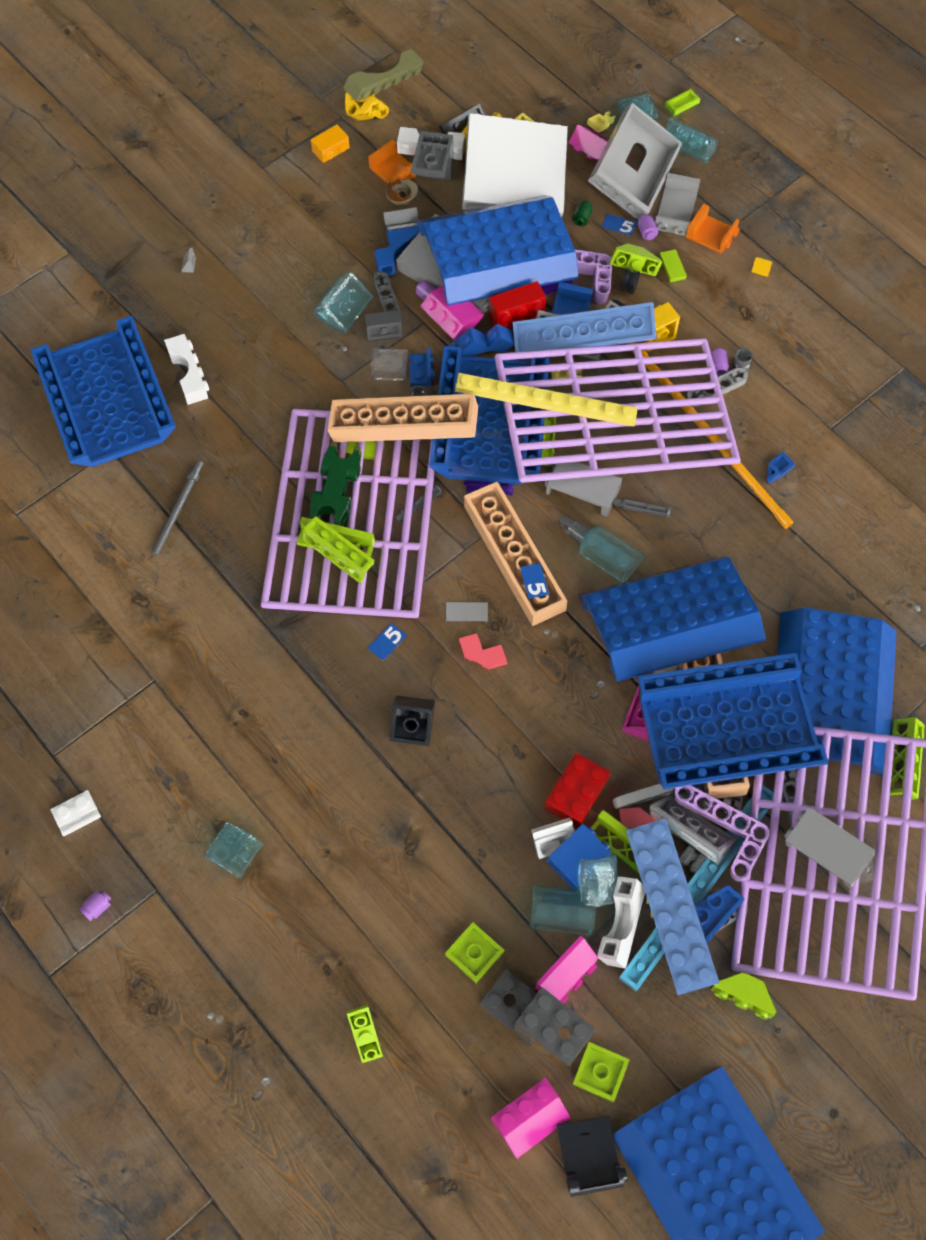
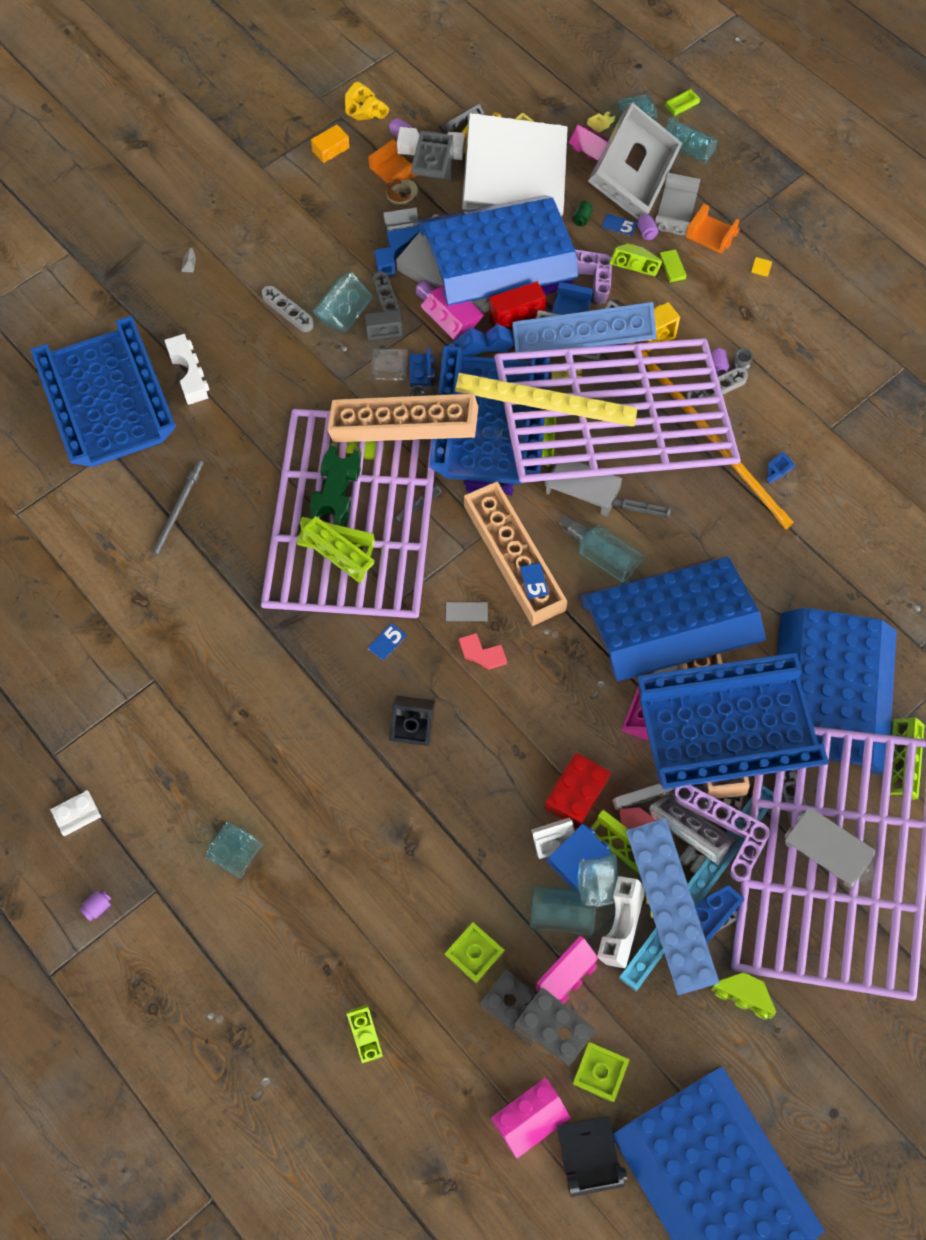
olive arch [343,49,424,102] -> none
black wheel [620,267,640,294] -> none
none -> light grey beam [262,286,314,332]
none -> medium lavender brick [389,118,412,137]

